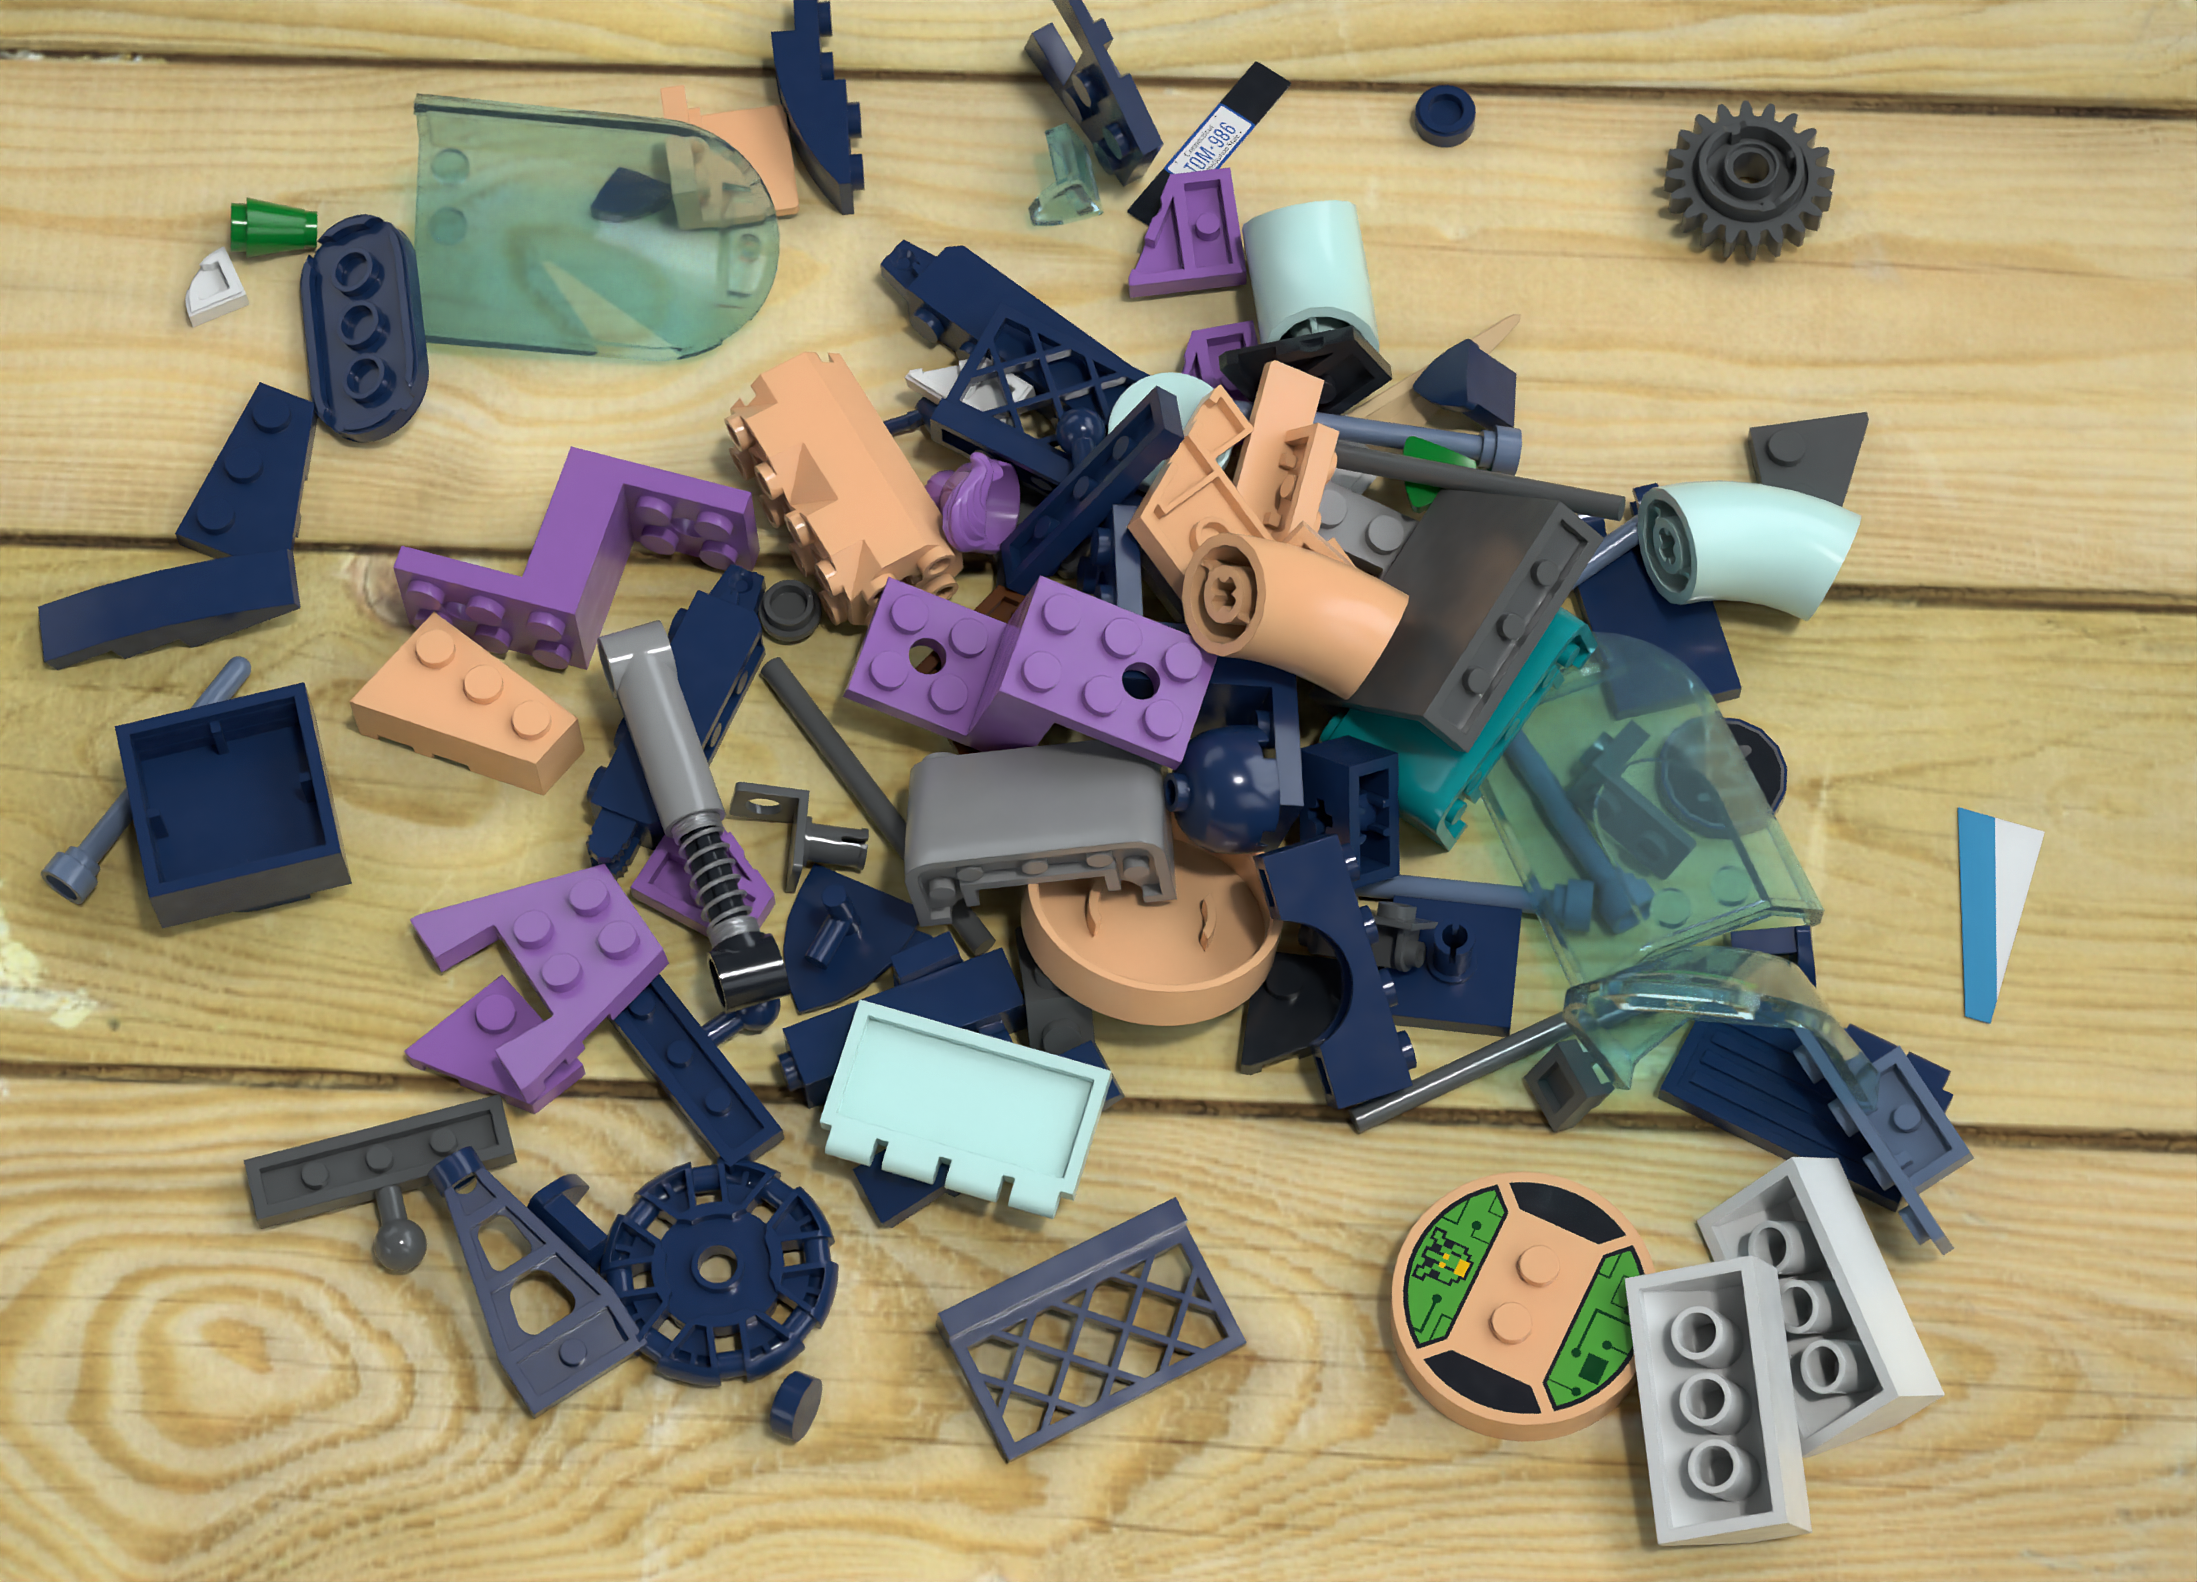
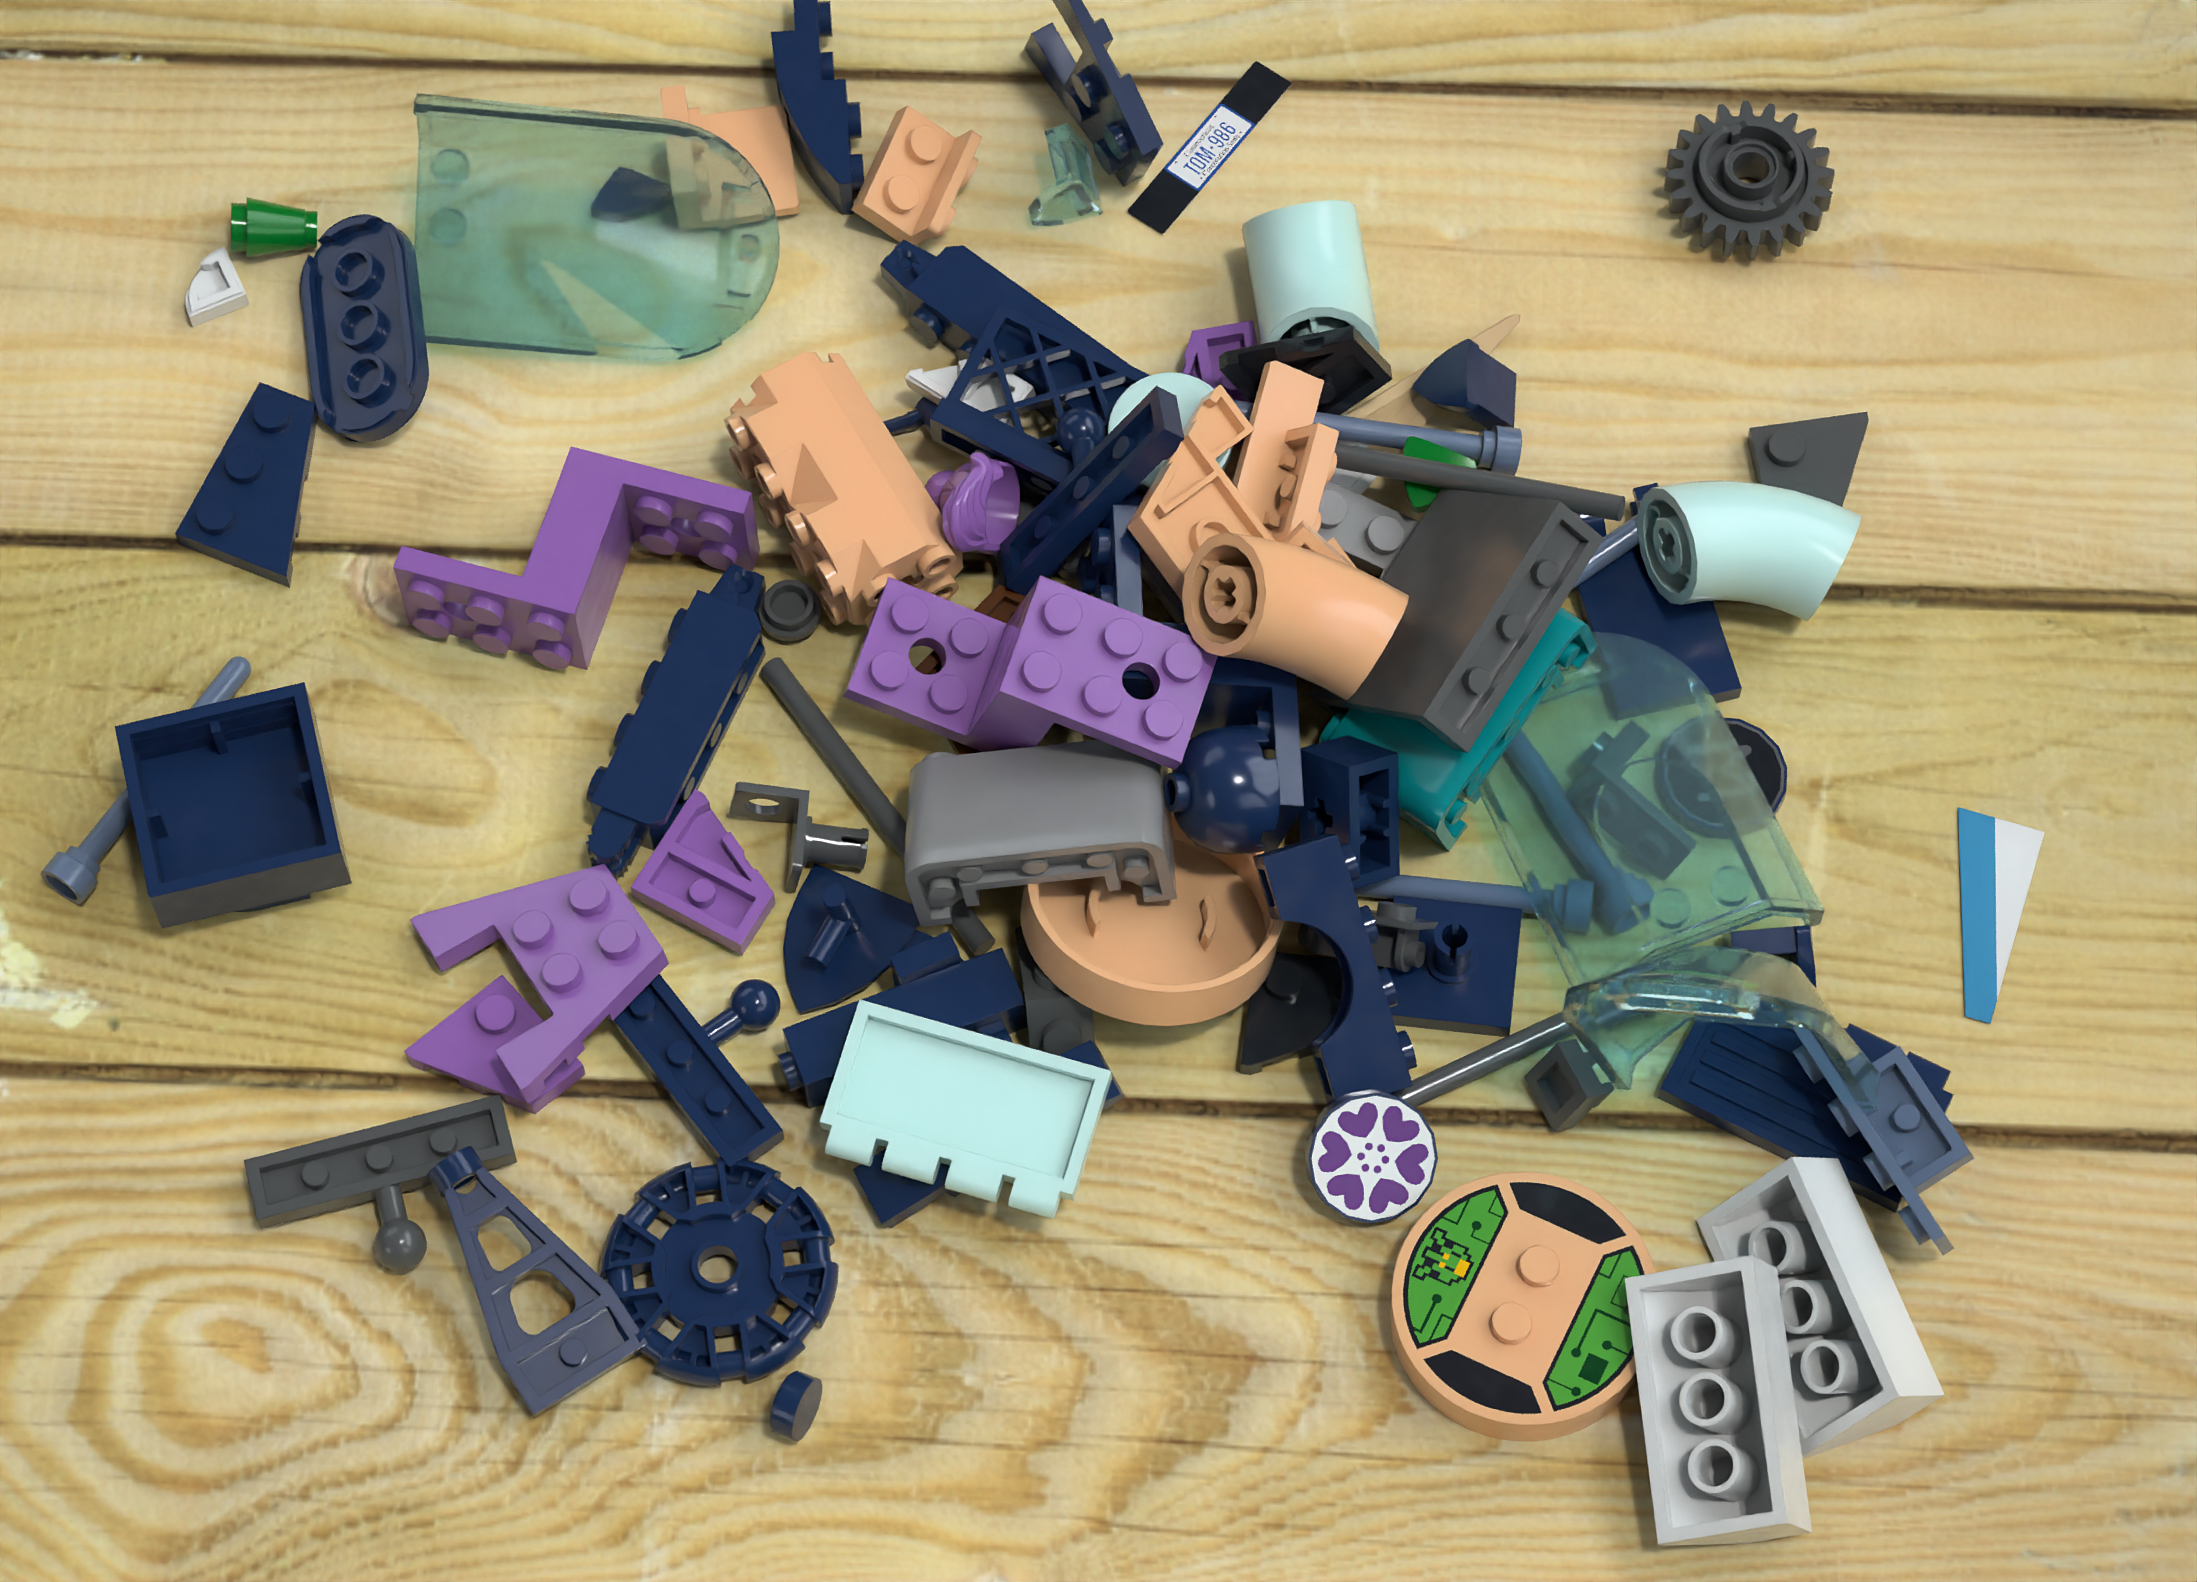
dark blue slope [38,548,301,670] -> none
light nougat wedge [349,612,585,796] -> none
dark blue tile [523,1174,608,1273] -> none
piece [597,620,790,1014] -> none
dark blue fence [936,1197,1247,1463] -> none
medium lavender wing [1128,167,1247,298] -> none
dark blue tile [1415,85,1476,148] -> none
none -> light nougat bracket [851,105,982,246]
none -> tile [1304,1089,1438,1223]

